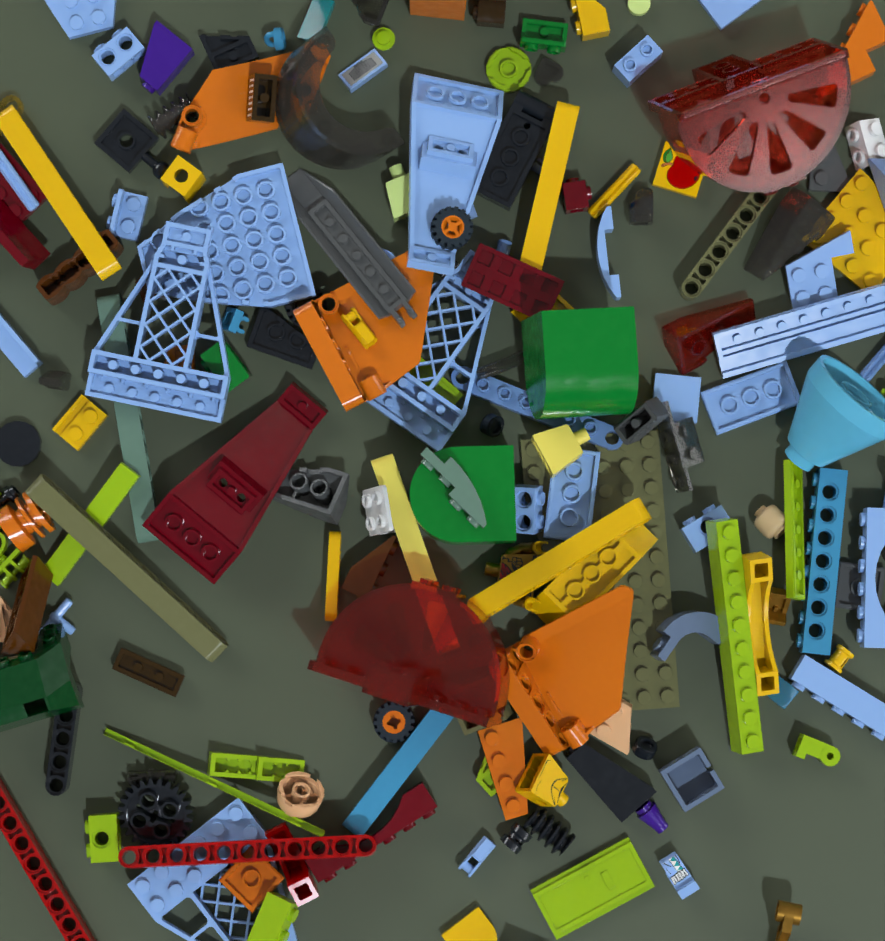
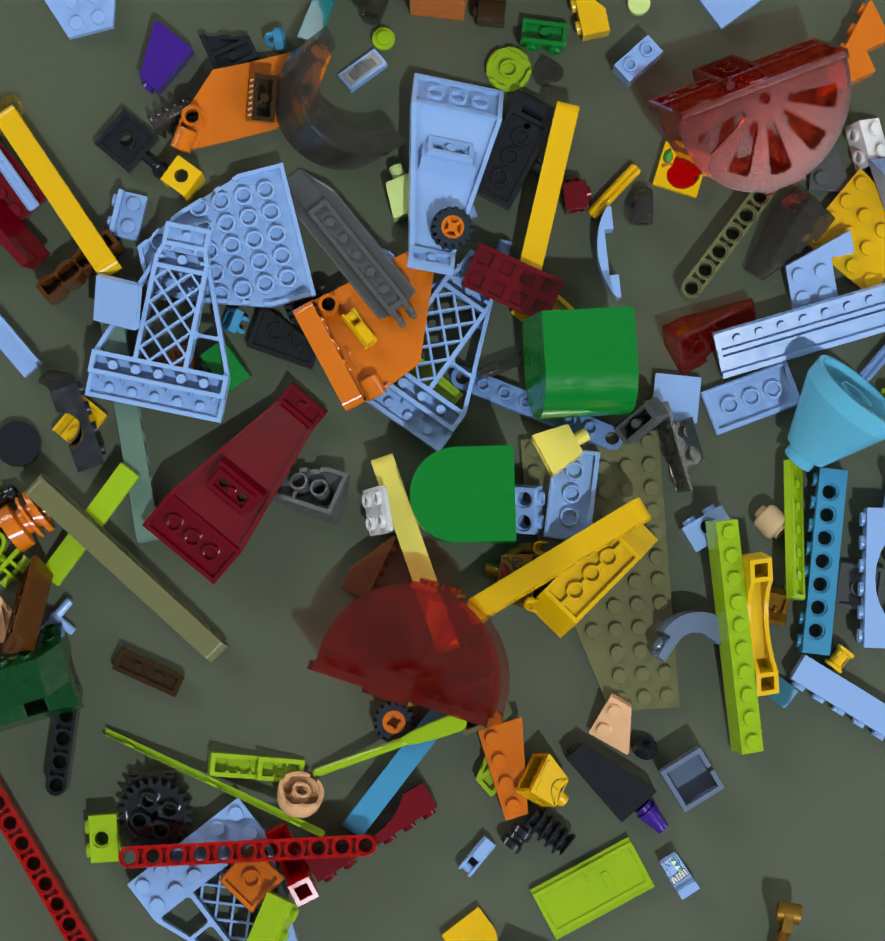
light blue brick [91,27,146,81] -> none
yellow beam [325,531,341,622] -> none
sand green slope [420,447,487,529] -> none
black tile [479,413,504,437] -> none
orange panel [489,585,634,756] -> none
lime leg [792,733,841,766] -> none
none -> black arch [46,374,106,472]
none -> light blue tile [93,274,142,330]
none -> lime piece [312,713,467,777]

